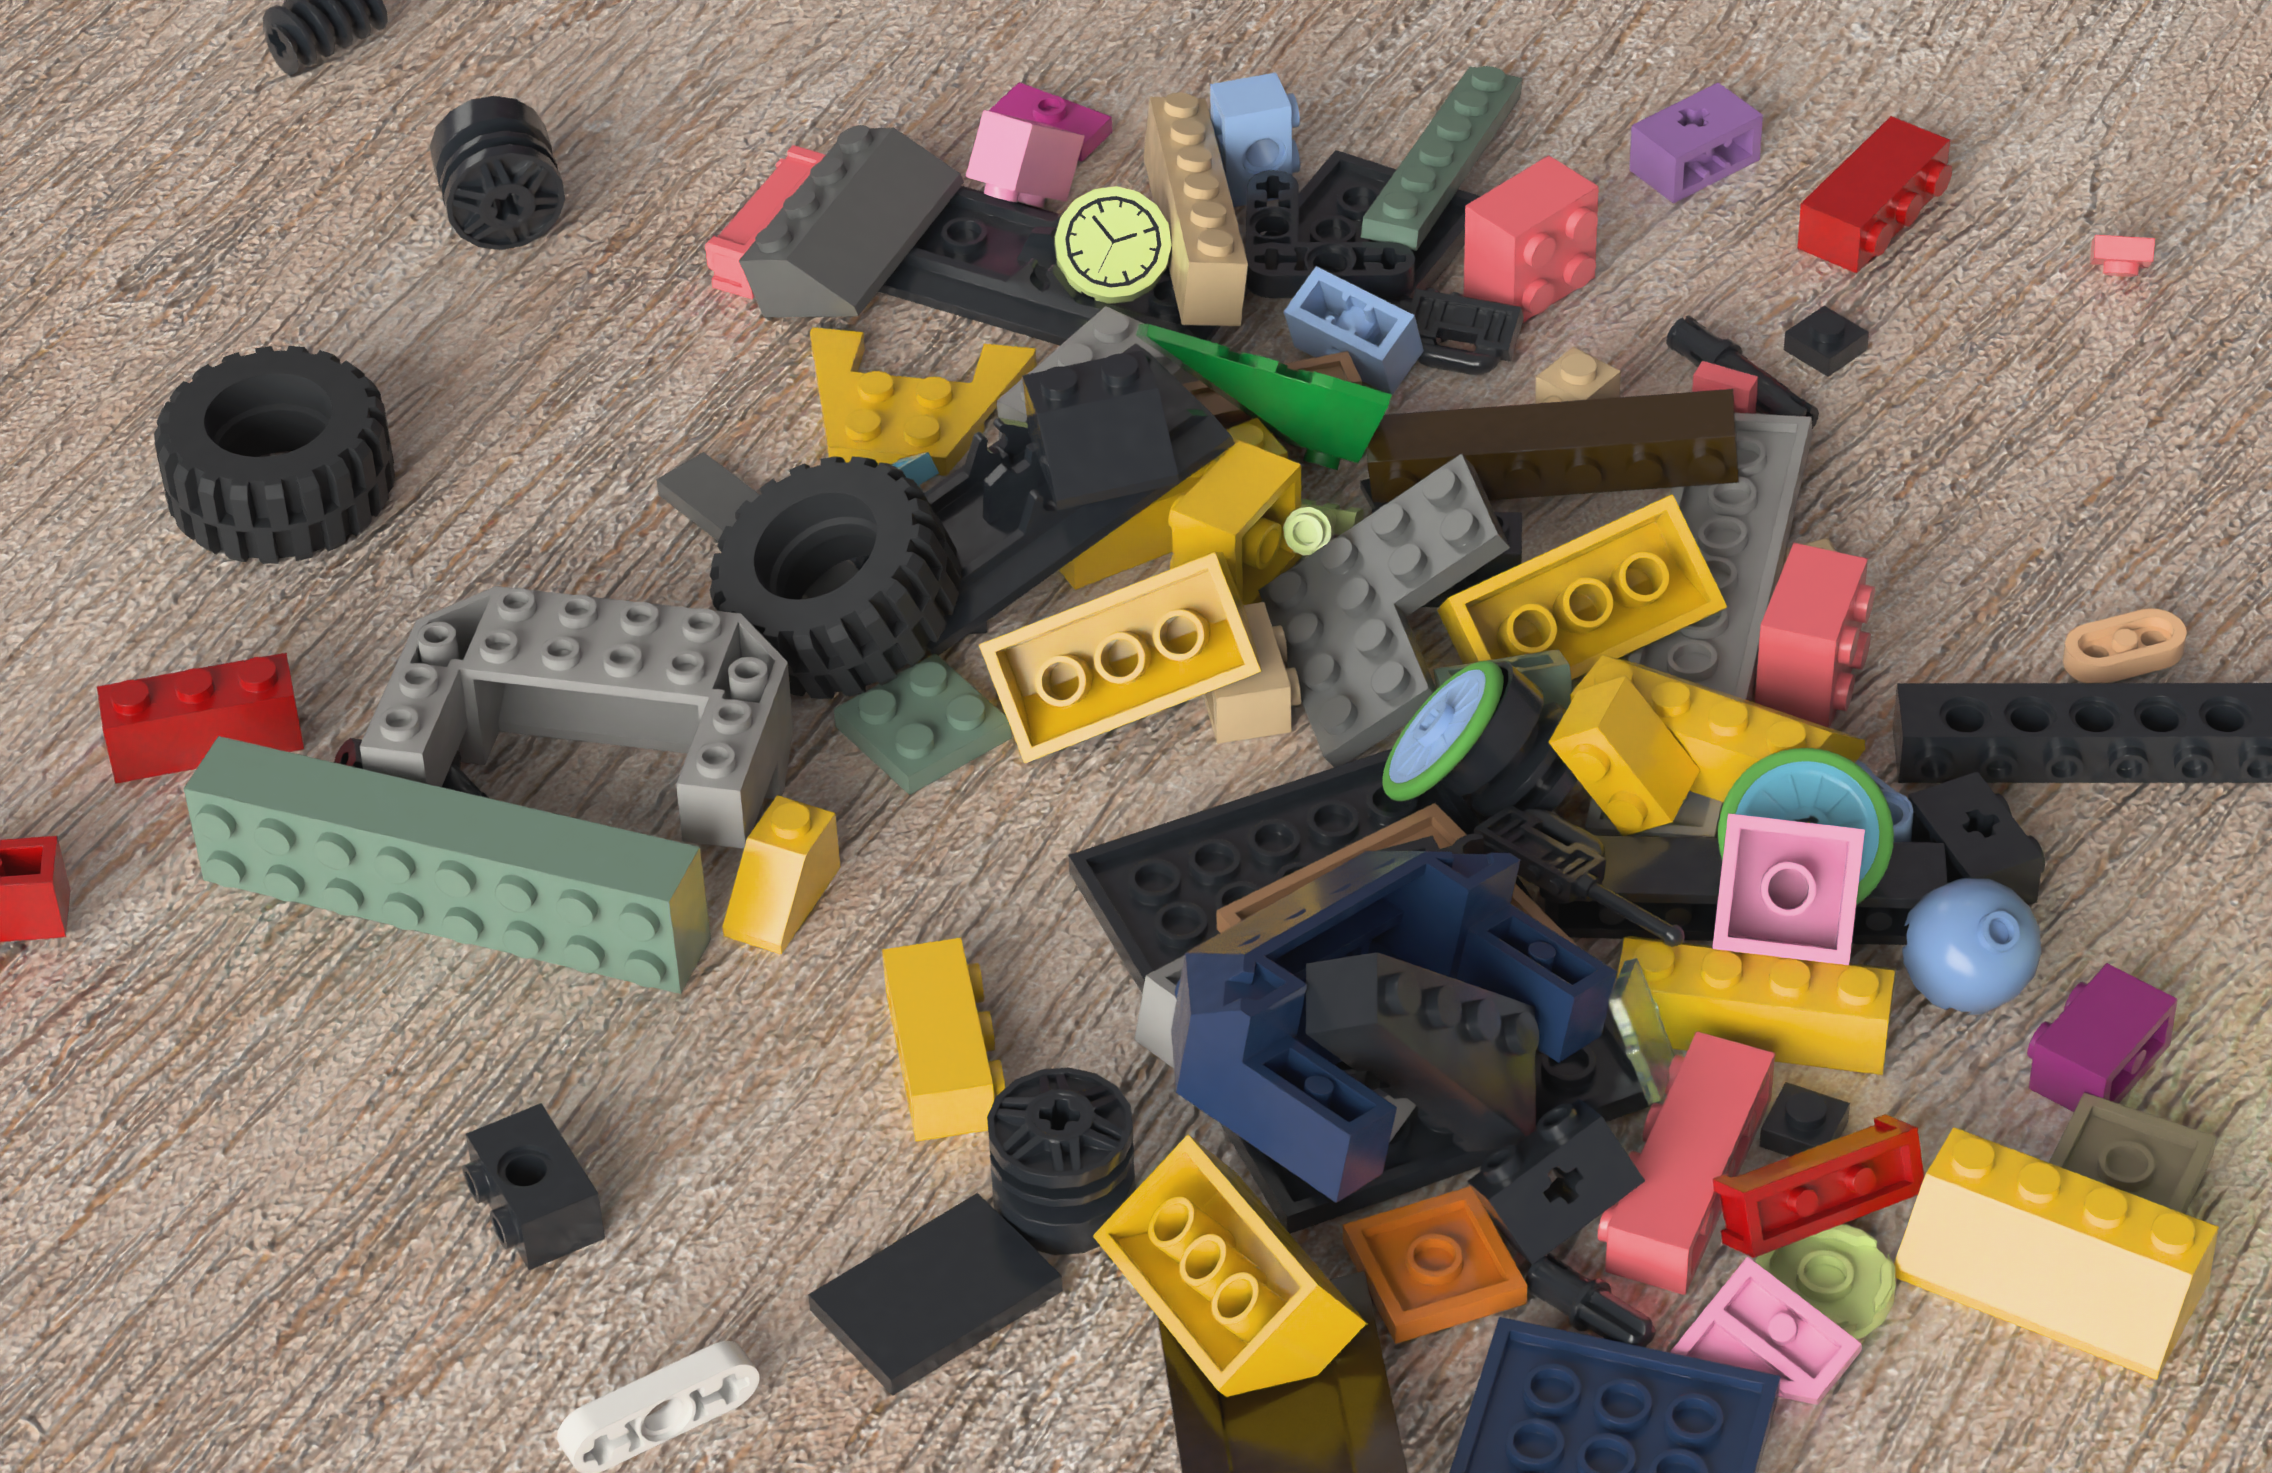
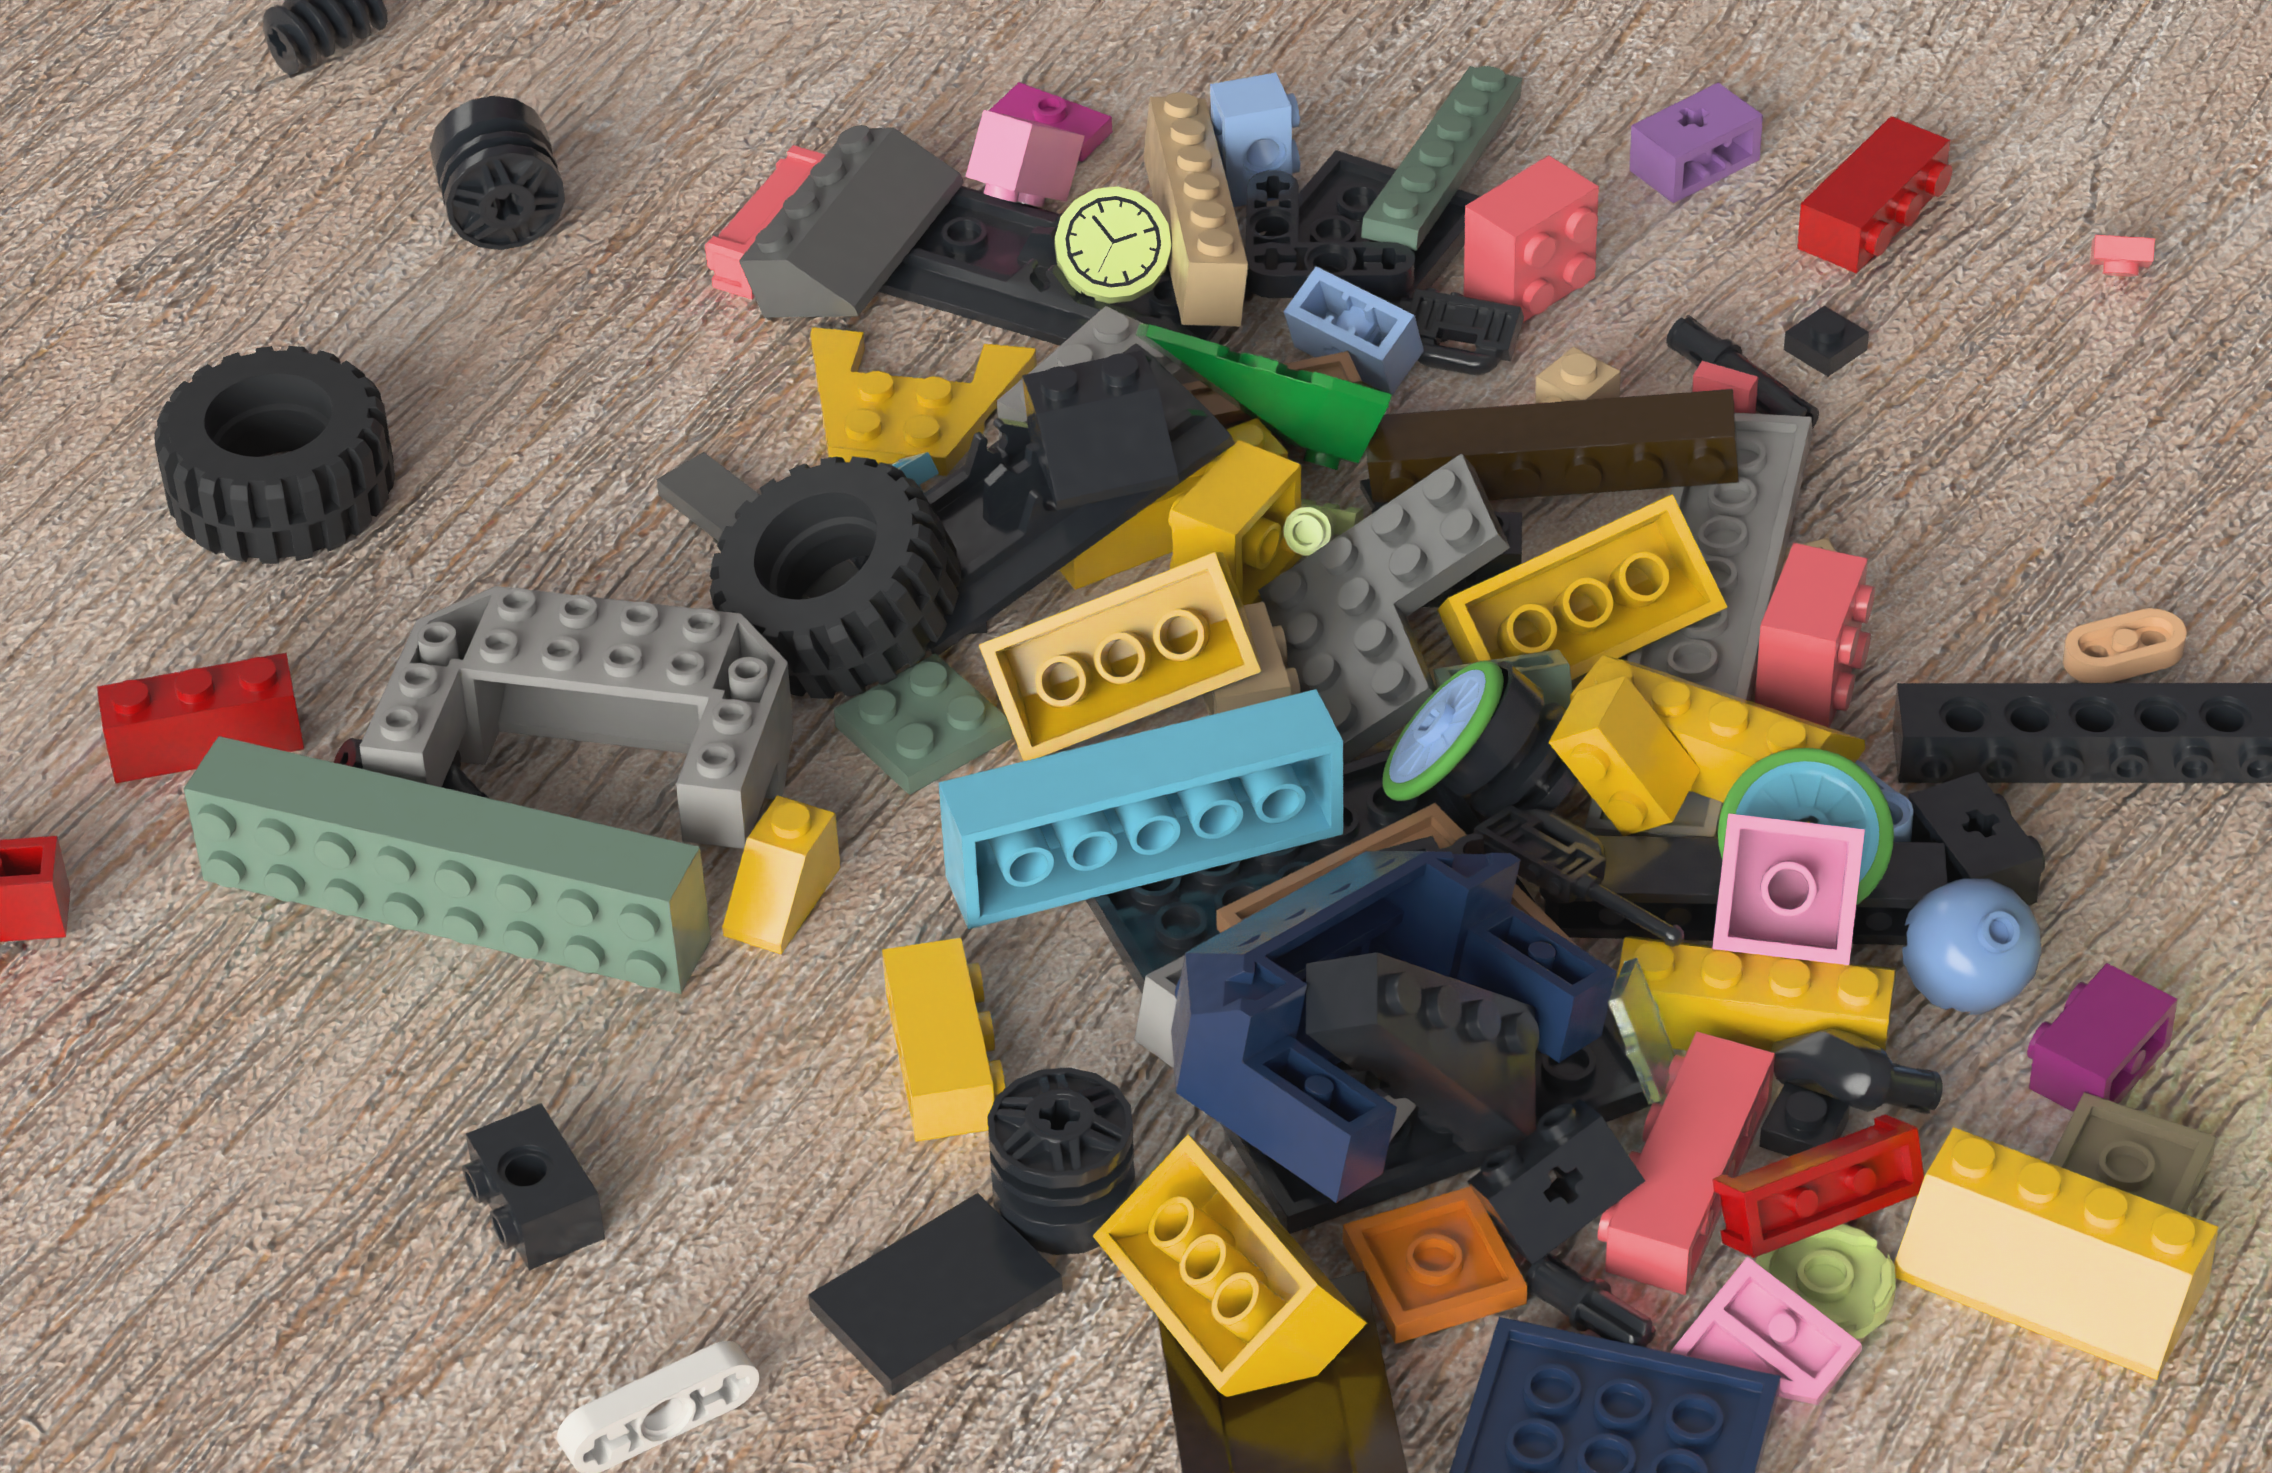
none -> medium azure brick [938,689,1343,929]
none -> black arm [1771,1028,1943,1114]

